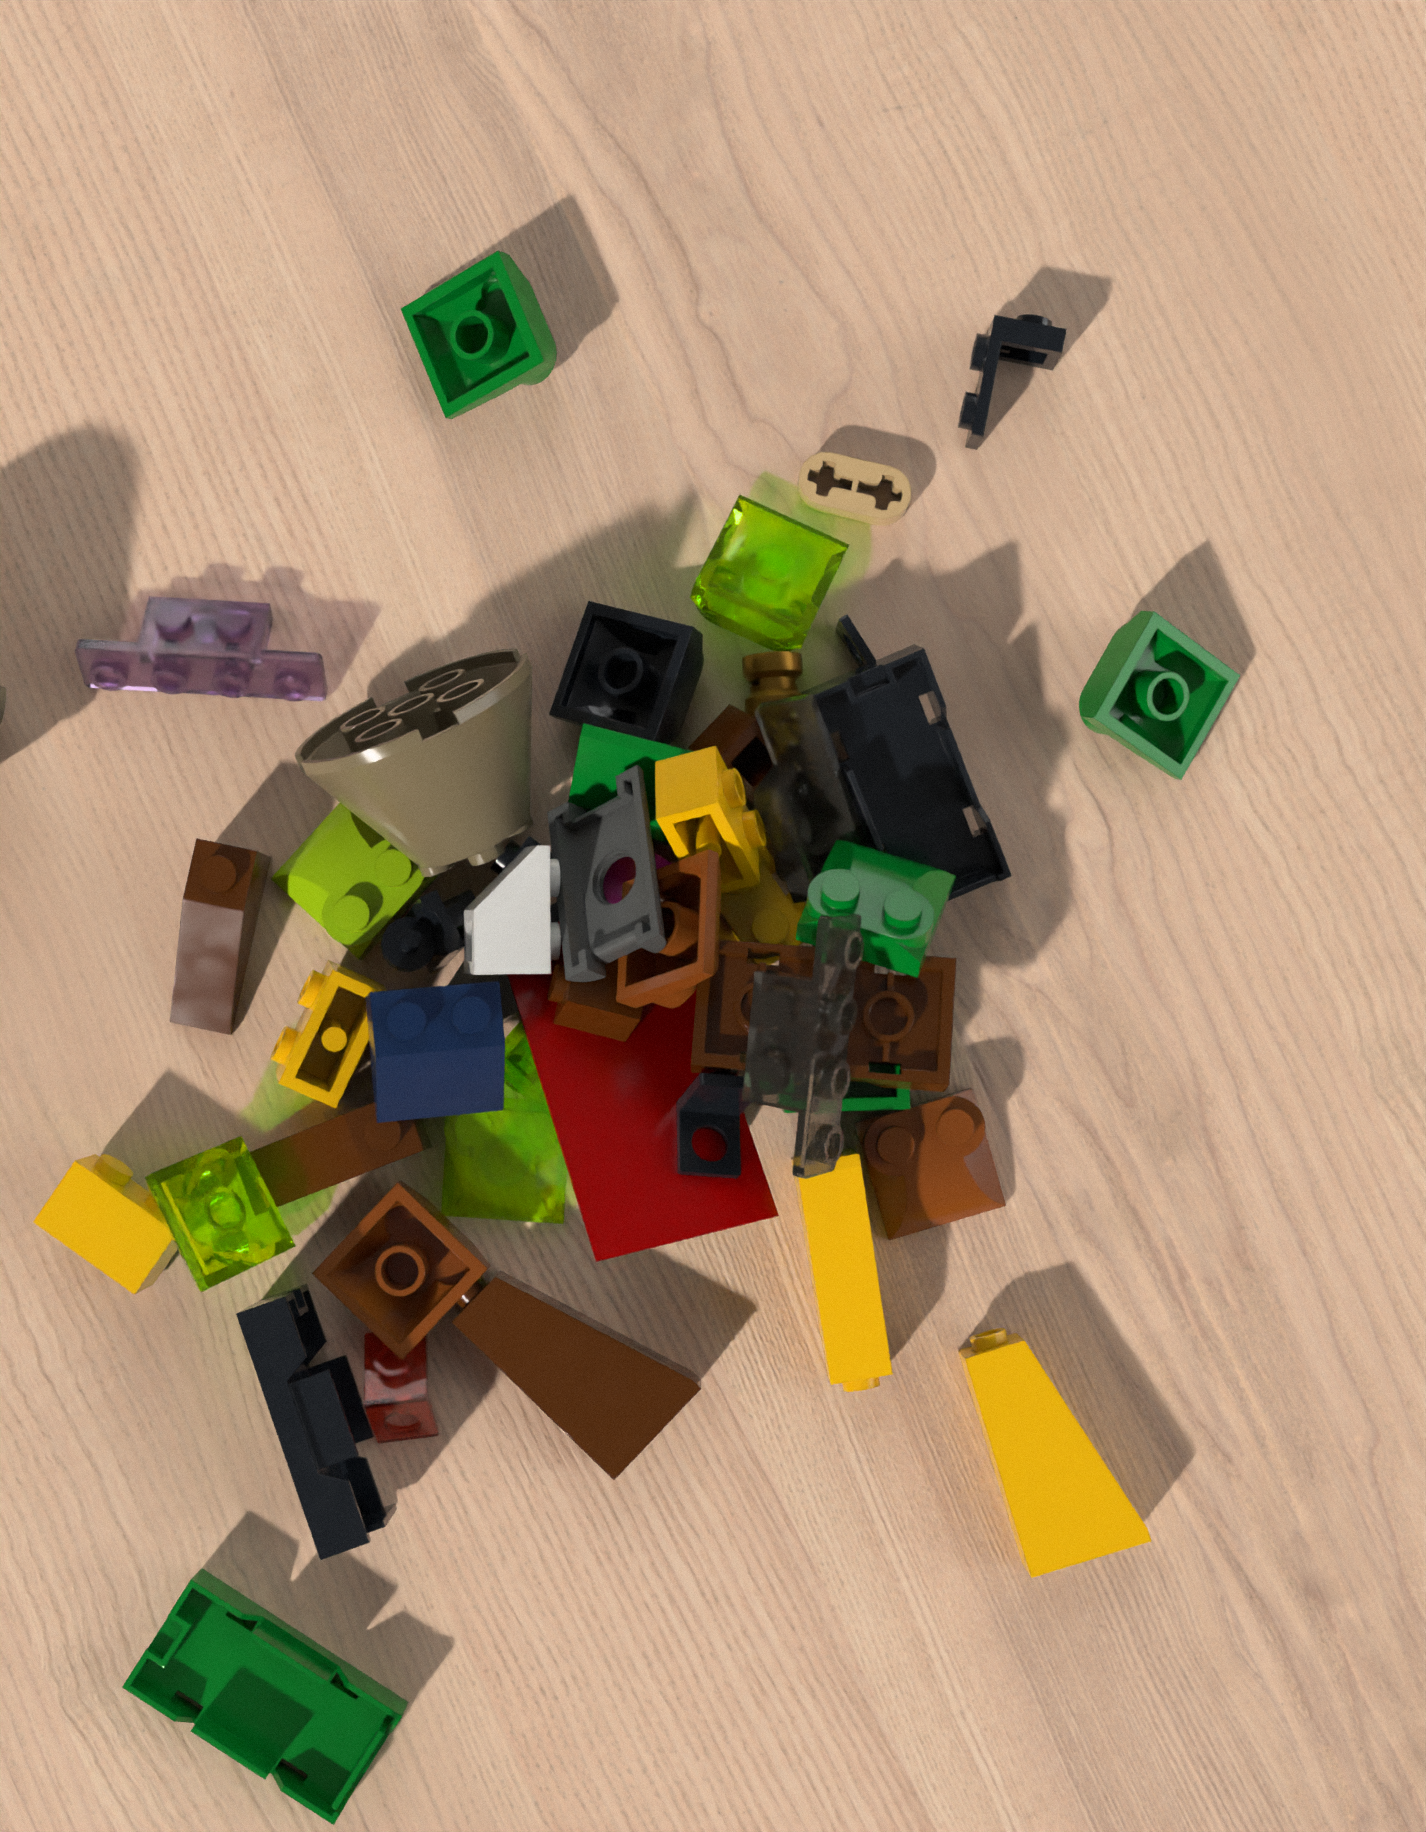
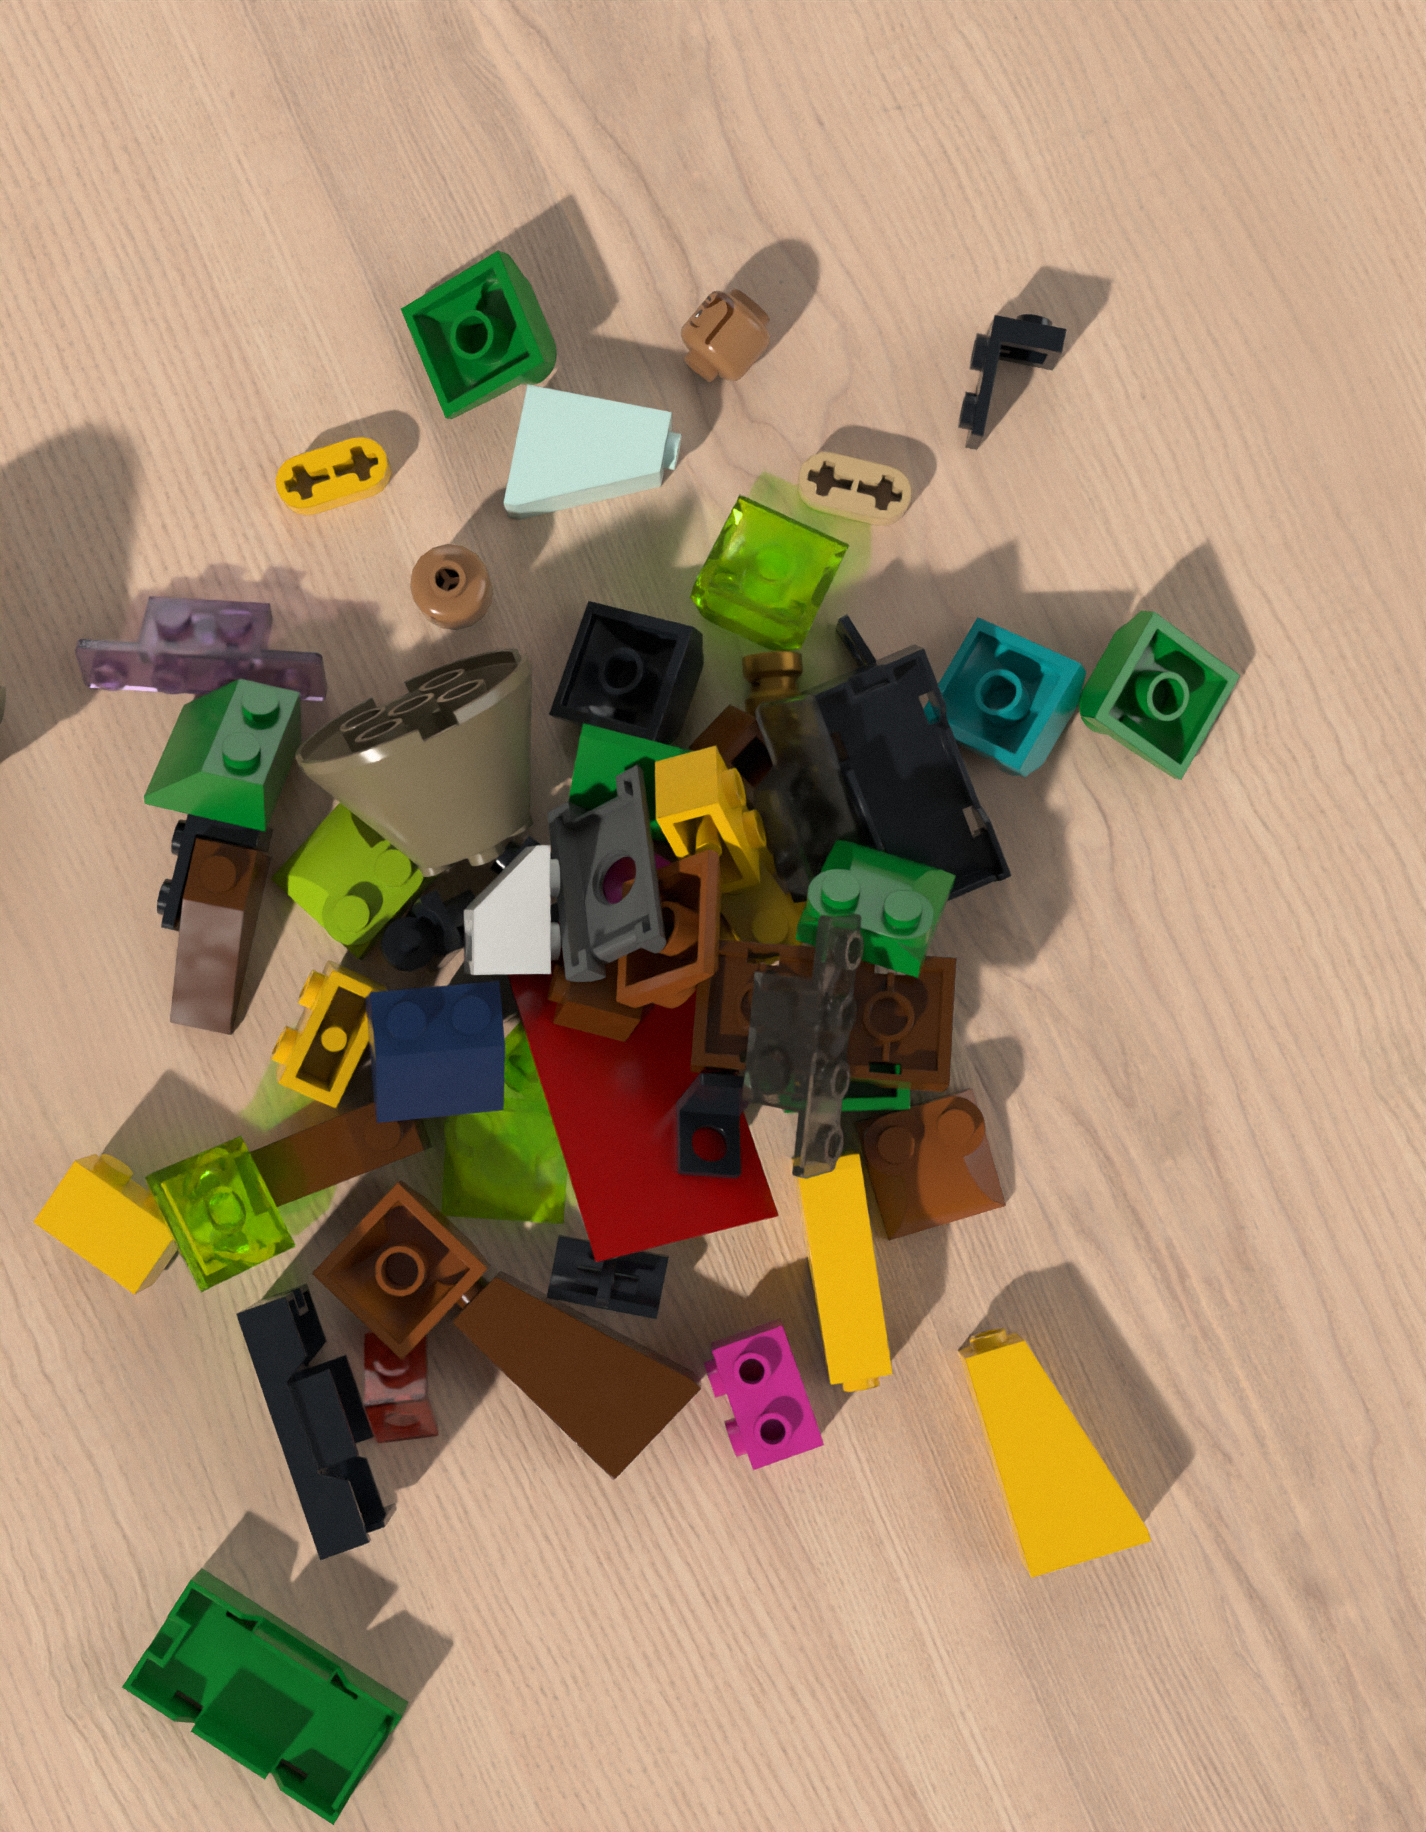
none -> green slope [144,679,302,832]
none -> black bracket [157,814,273,932]
none -> yellow beam [275,437,391,516]
none -> medium nougat head [410,544,493,630]
none -> light aqua slope [503,384,682,520]
none -> black hips [547,1235,669,1319]
none -> medium nougat head [681,288,770,383]
none -> dark pink brick [704,1318,824,1470]
none -> teal slope [924,617,1086,778]

